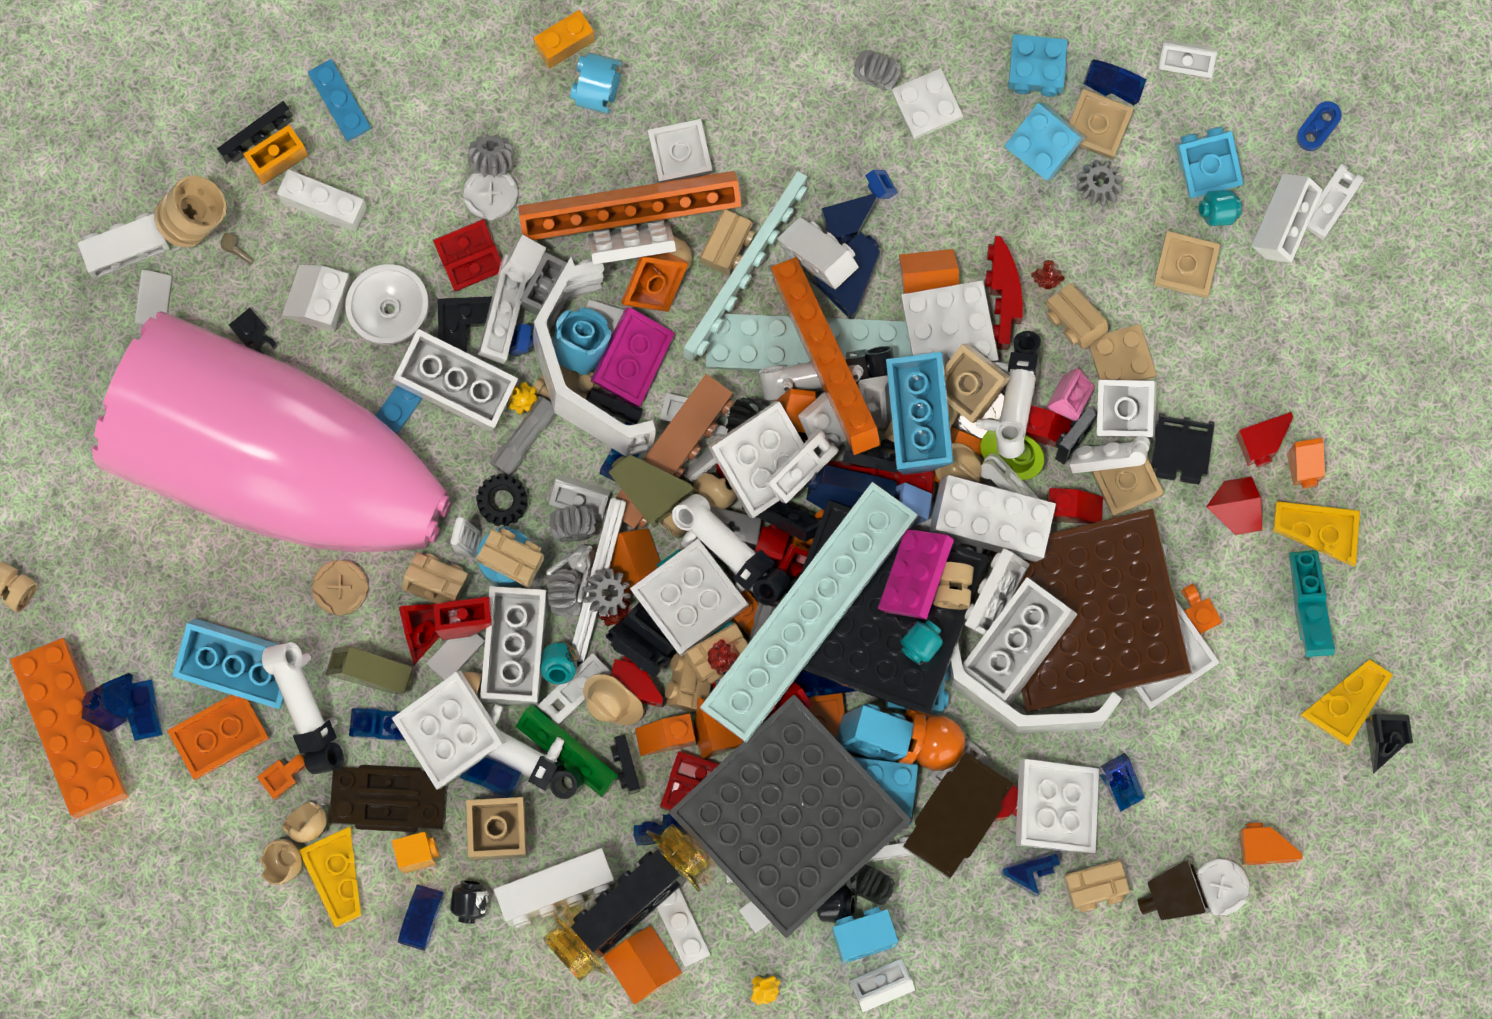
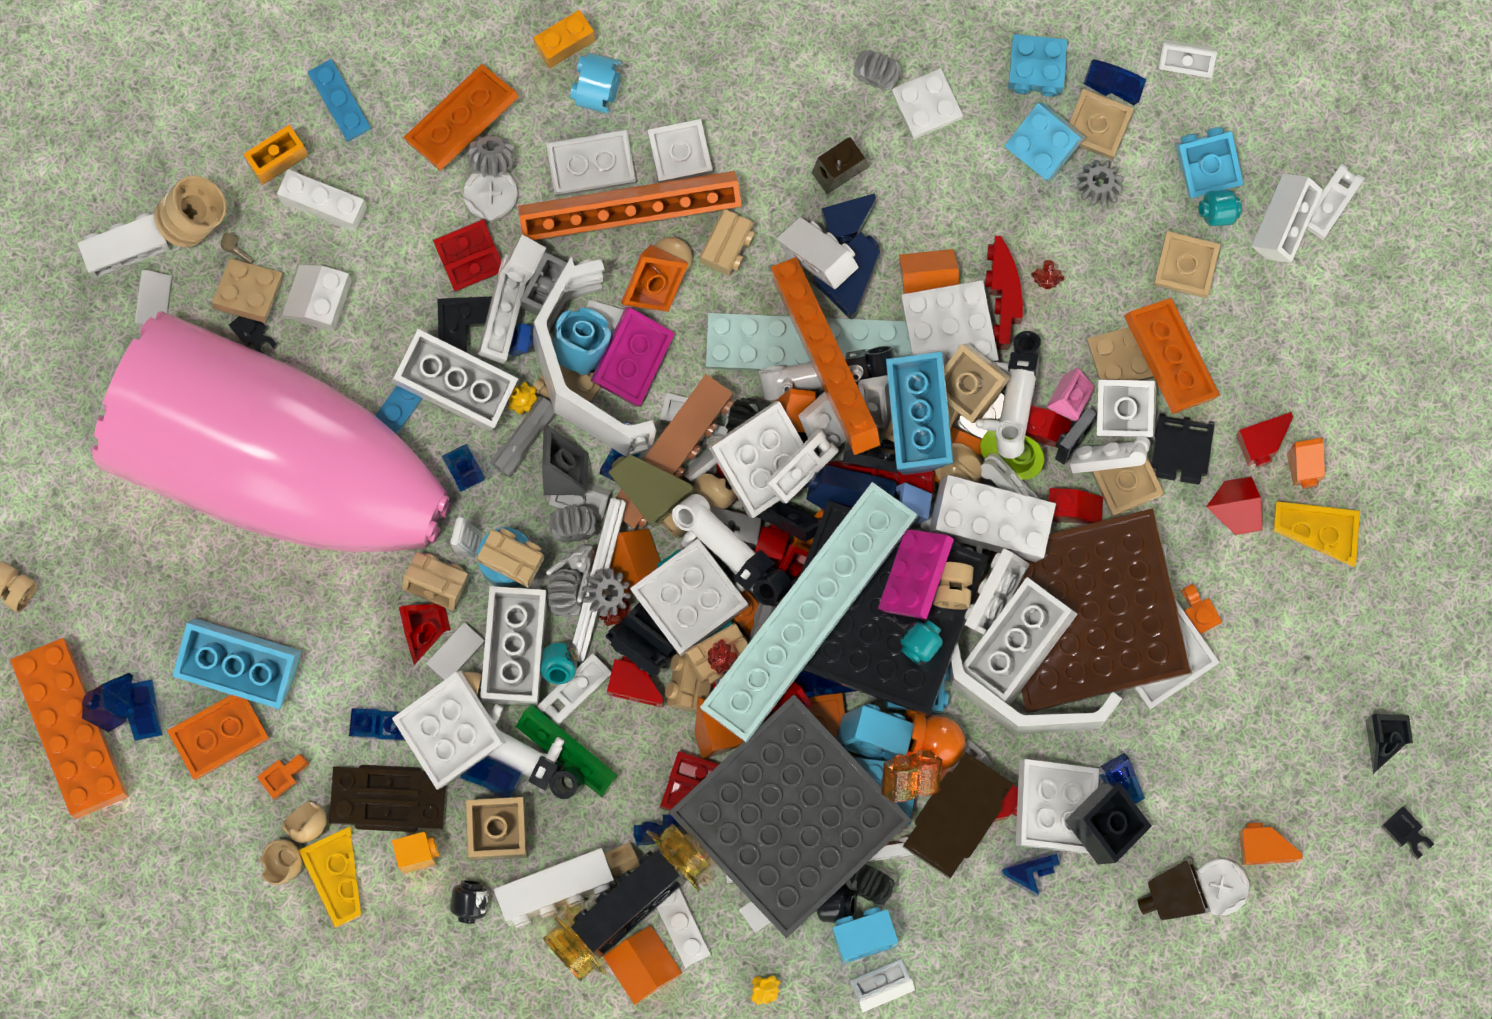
black plate [217,101,293,164] -> none
white piece [262,642,344,774] -> none
tan tile [312,560,368,616] -> none
olive slope [325,646,412,695] -> none
white dish [345,264,429,345] -> none
clear blue slope [398,884,444,951] -> none
red slope [433,597,492,641] -> none
black tyre [476,474,528,527] -> none
tan piece [583,674,644,725] -> none
black pin [586,387,643,424] -> none
white plate [588,219,676,264] -> none
black plate [610,734,640,795] -> none
orange slope [635,713,696,756] -> none
light aqua plate [683,171,808,362] -> none
blue plate [865,170,898,199] -> none
tan brick [1046,283,1108,350] -> none
tan brick [1063,860,1130,913] -> none
teal slope [1289,550,1335,657] -> none
blue plate [1296,101,1342,151] -> none
yellow wing [1300,659,1393,746] -> none
none -> tan plate [212,259,283,323]
none -> orange plate [403,64,519,171]
none -> clear blue slope [442,444,485,492]
none -> dark grey slope [542,425,588,495]
none -> white tile [546,130,636,197]
none -> tan plate [604,842,640,877]
none -> dark brown torso [812,137,870,194]
none -> clear orange brick [881,749,942,802]
none -> black brick [1065,782,1152,865]
none -> orange plate [1124,298,1220,414]
none -> black plate [1381,806,1434,860]

